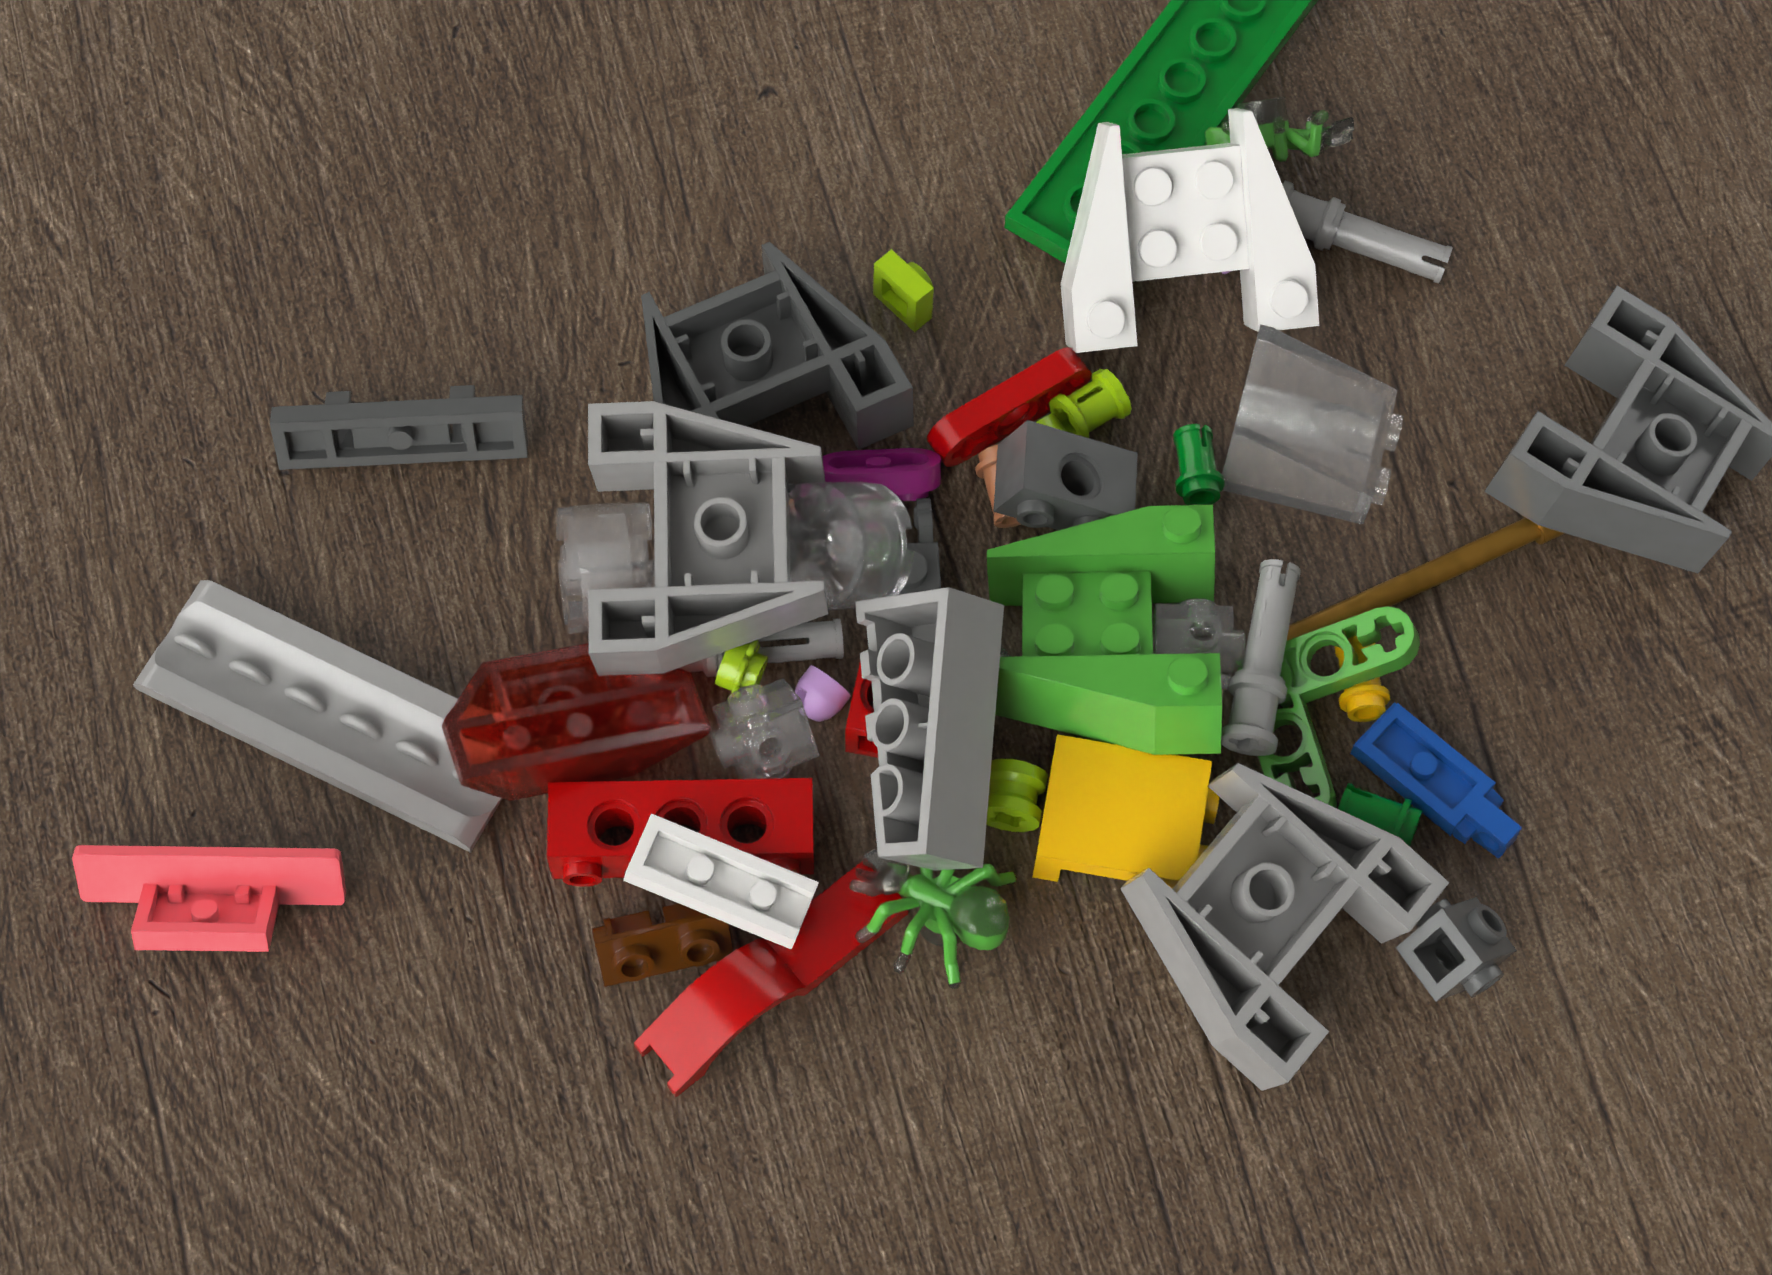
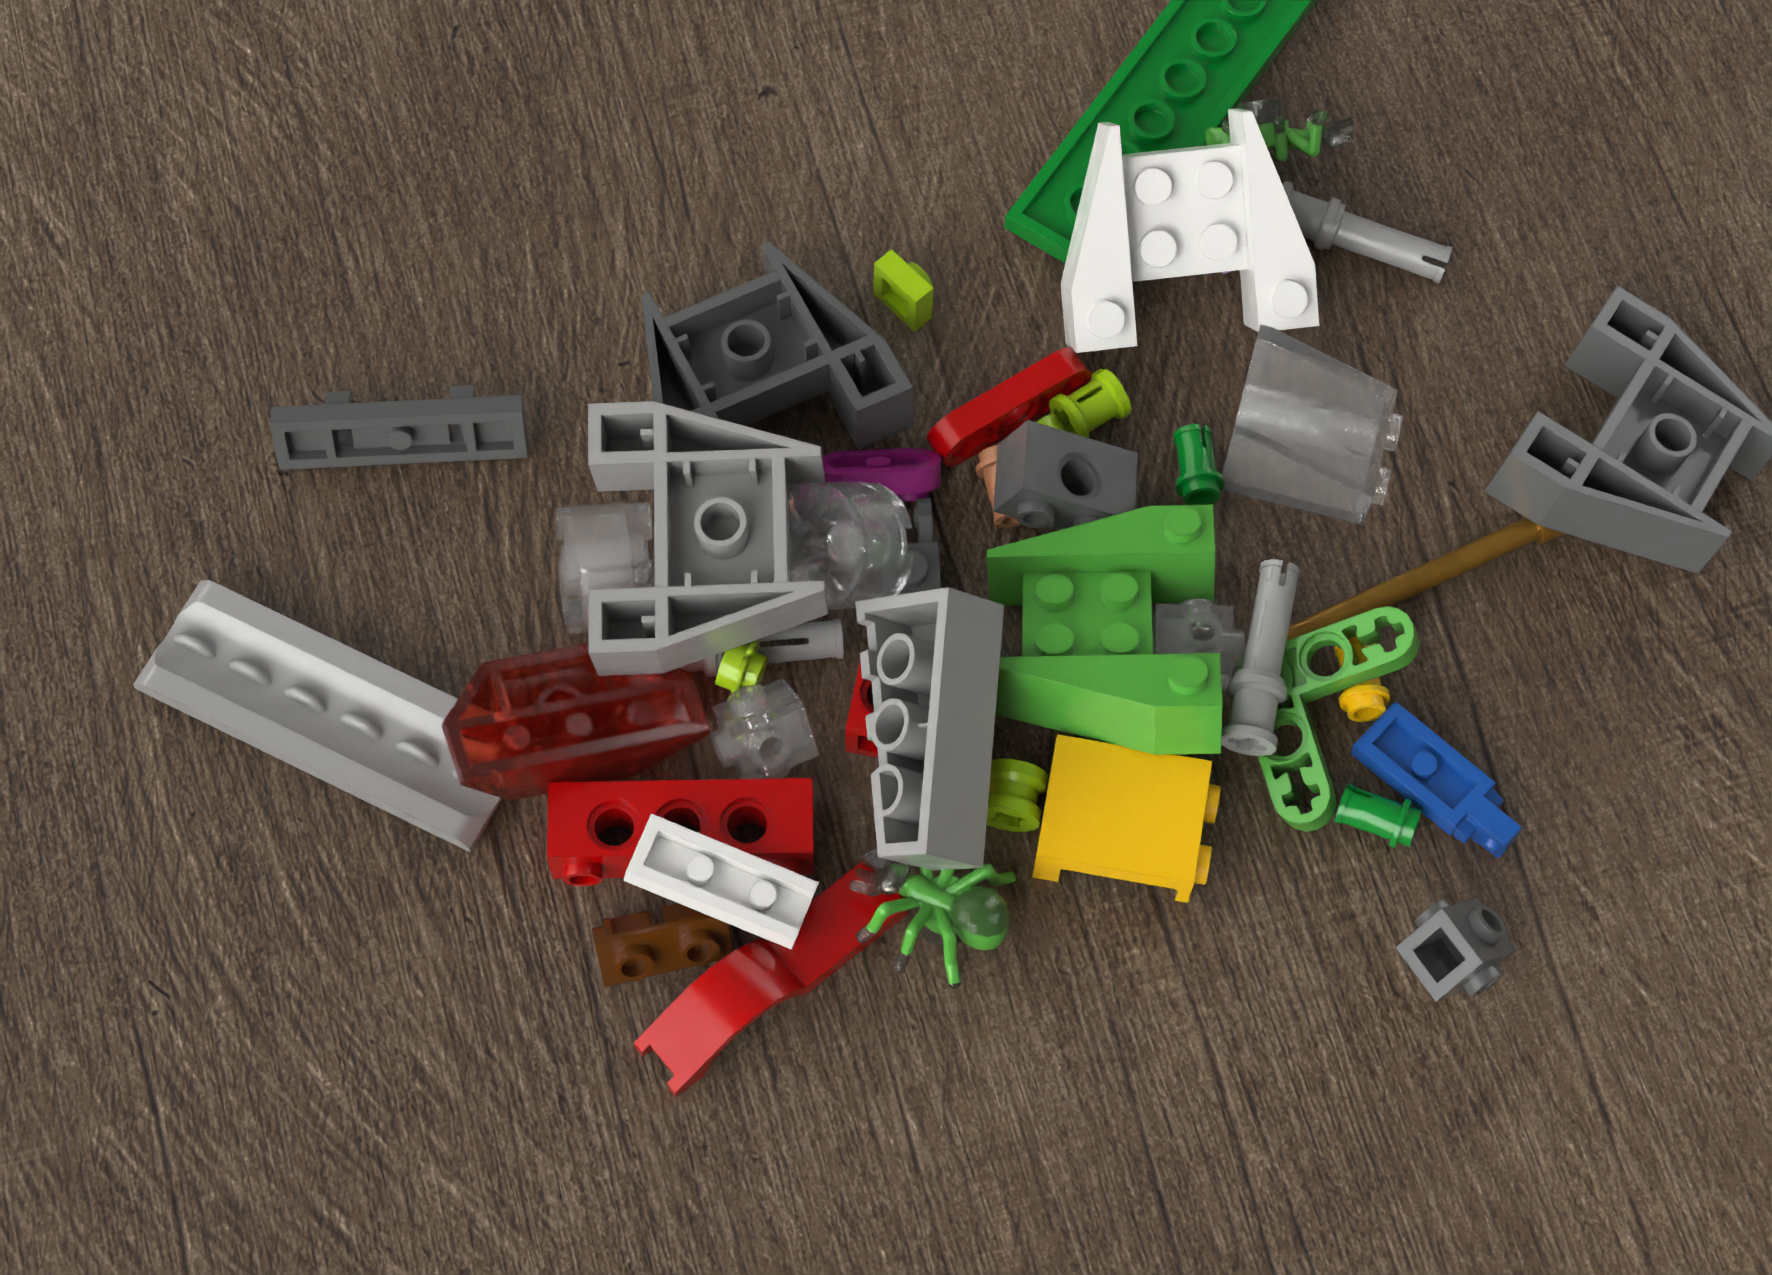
coral bracket [72,845,346,952] -> none
lavender hinge [794,665,851,722] -> none
light grey wedge [1120,763,1449,1091] -> none

